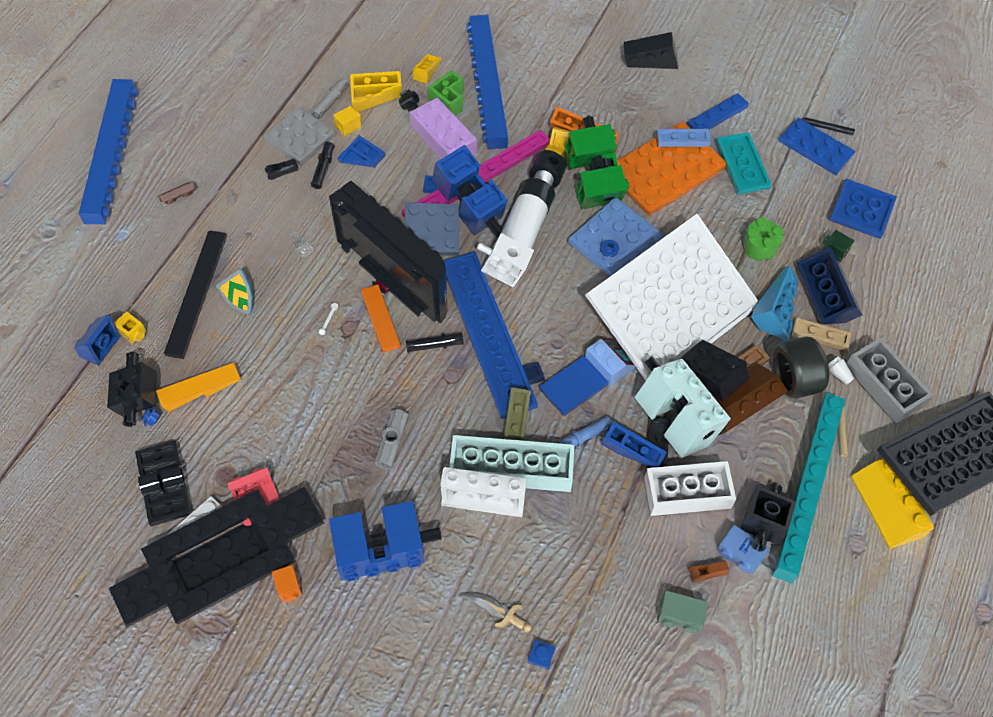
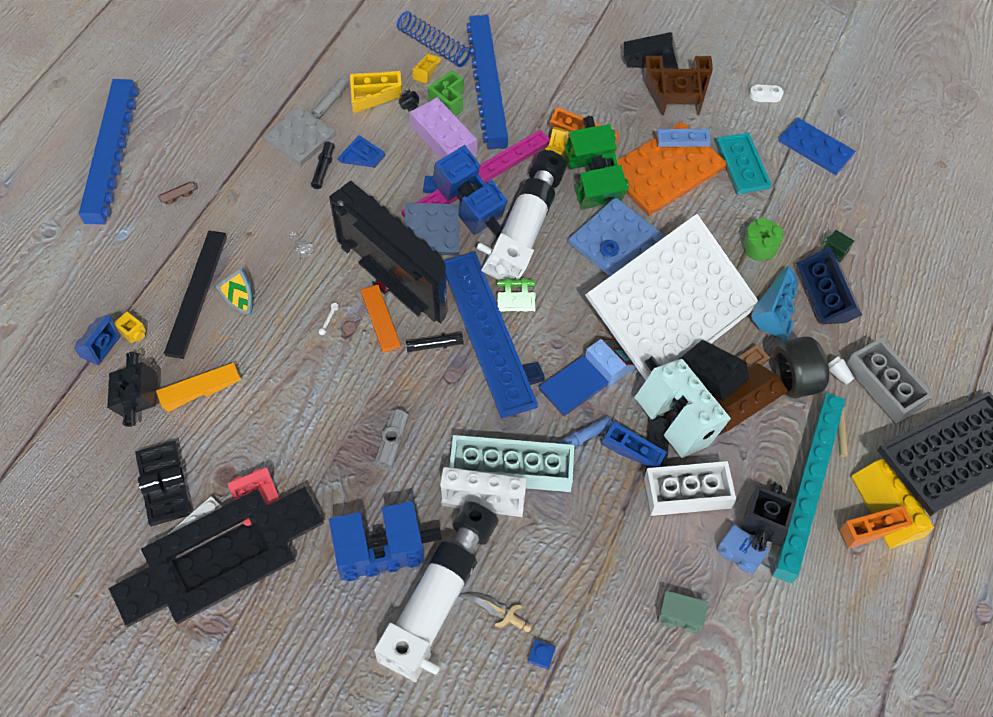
blue plate [142,407,159,426] -> none
black bar [265,159,298,180] -> none
orange brick [272,565,302,602] -> none
yellow brick [333,106,361,137] -> none
olive plate [503,387,531,441] -> none
blue plate [687,93,749,130] -> none
dark orange bar [688,560,729,583] -> none
tan tile [791,317,851,351] -> none
black bar [804,117,855,135] -> none
blue plate [830,178,897,239] -> none
none -> white piece [374,501,499,682]
none -> blue piece [397,11,471,67]
none -> plate [497,278,535,311]
none -> reddish brown wedge [643,56,713,115]
none -> white plate [749,85,783,102]
none -> orange slope [840,505,913,548]

